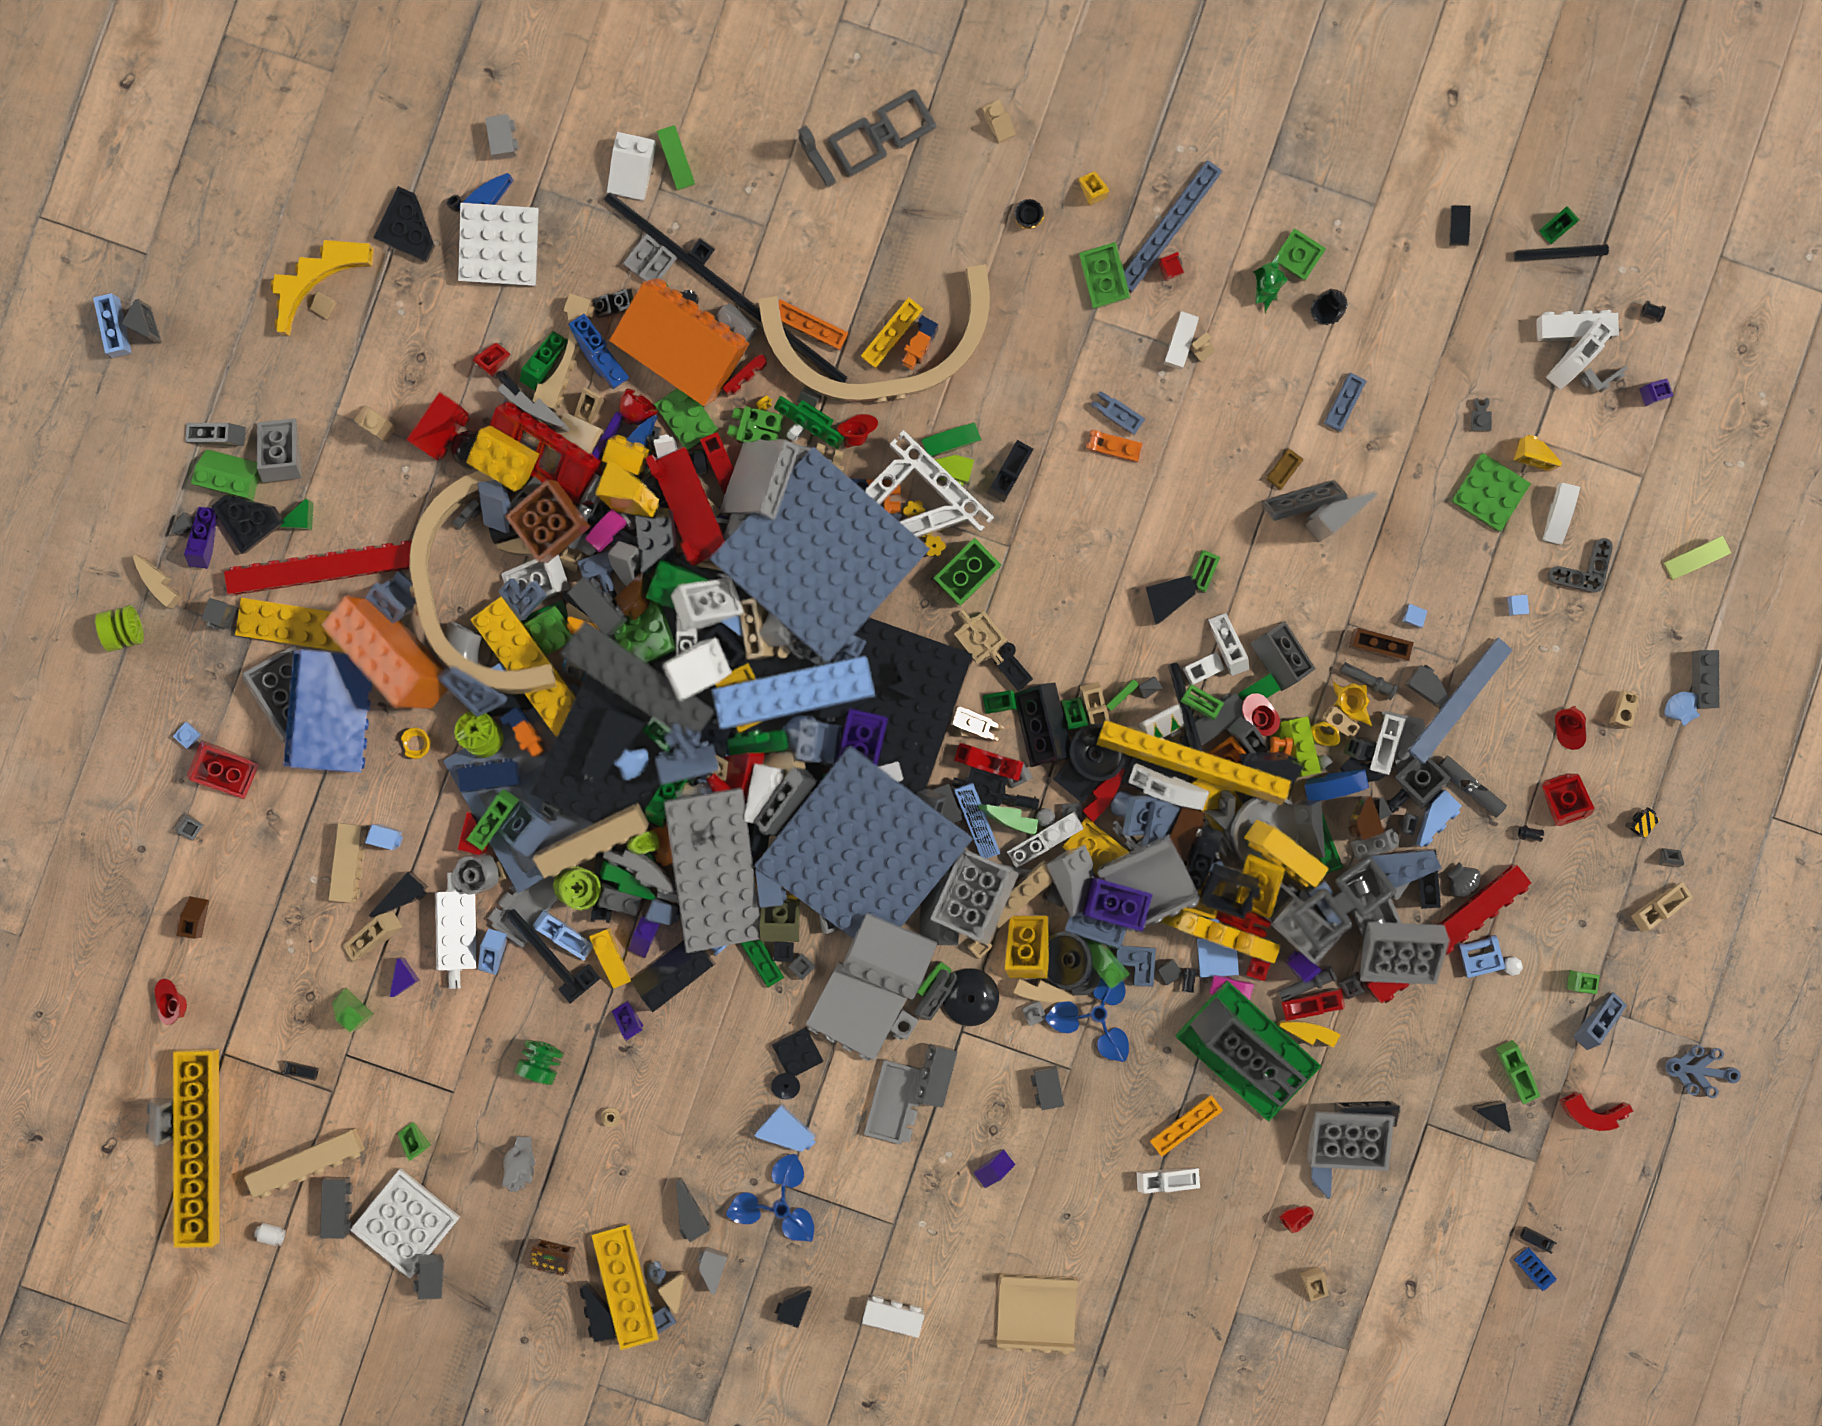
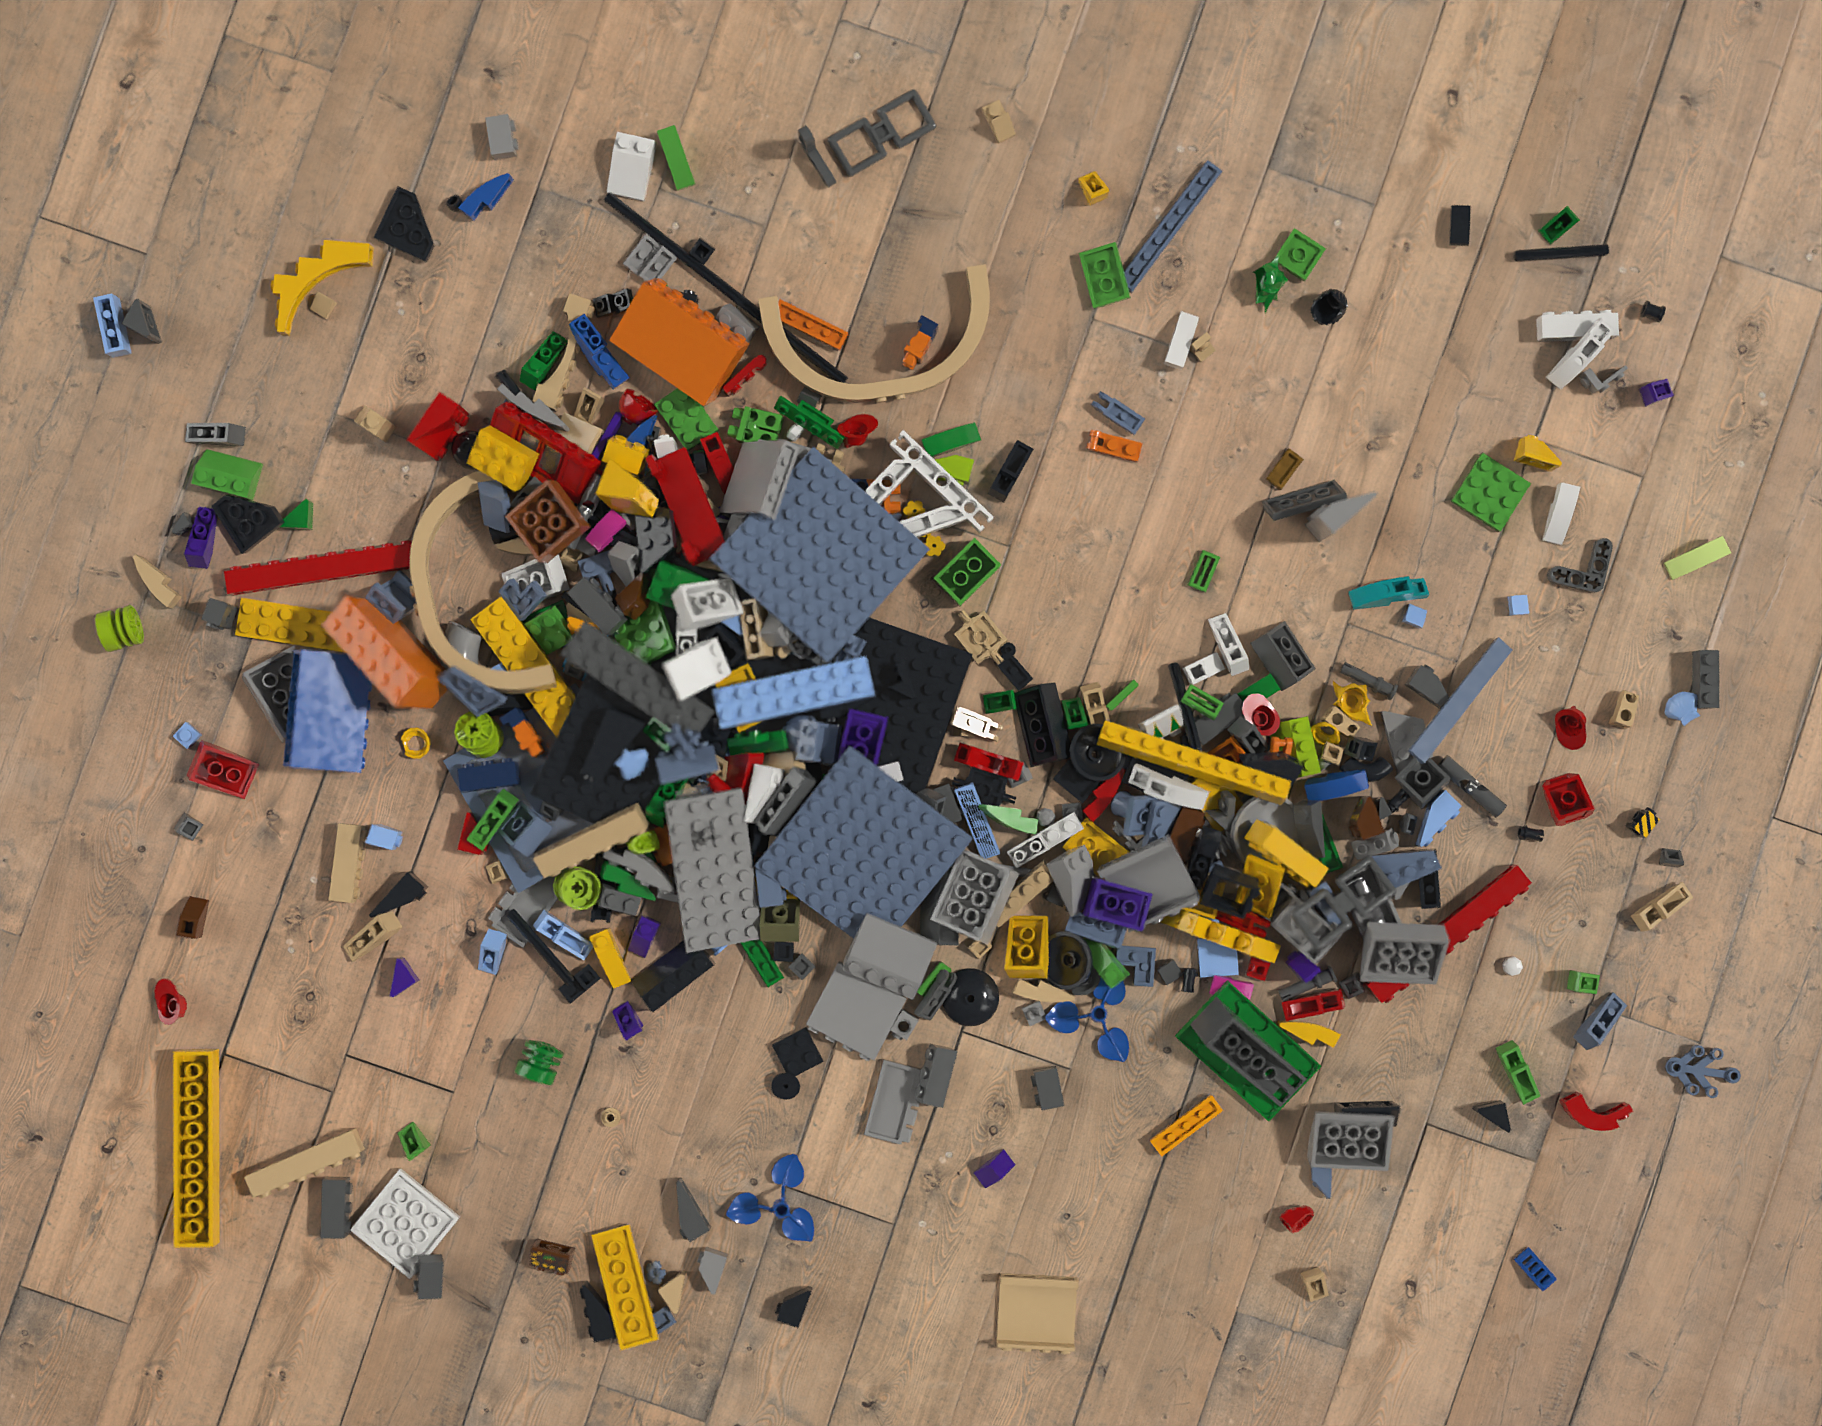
light grey slope [146,1098,173,1146] -> none
white brick [254,1223,286,1246] -> none
light grey slope [257,418,302,483] -> none
black bar [281,1061,319,1081] -> none
bright green slope [332,988,374,1033] -> none
white plate [435,872,476,989] -> none
dark grey plate [452,499,481,529] -> none
light grey brick [453,854,499,895] -> none
white plate [458,203,539,286] -> none
red slope [473,342,511,377] -> none
light grey piece [502,1136,536,1192] -> none
sand blue slope [646,898,681,925] -> none
yellow plate [755,395,773,411] -> none
light blue slope [755,1104,816,1152] -> none
light grey slope [820,915,838,934] -> none
yellow plate [861,297,924,369] -> none
white brick [862,1295,924,1338] -> none
black hair [1014,199,1045,229] -> none
black pin [1015,794,1039,811] -> none
white slope [1136,1168,1200,1194] -> none
dark grey slope [1138,677,1163,699] -> none
black slope [1146,575,1198,625] -> none
red panel [1158,252,1184,281] -> none
sand blue tile [1324,372,1367,432] -> none
reddish brown brick [1349,628,1414,662] -> none
white slope [1370,714,1406,775] -> none
dark grey animal [1445,862,1480,897] -> none
light blue plate [1458,935,1505,978] -> none
dark grey plate [1471,398,1492,432] -> none
black bar [1520,1227,1557,1254] -> none
none -> tan slope [1321,741,1344,766]
none -> teal slope [1348,576,1430,610]

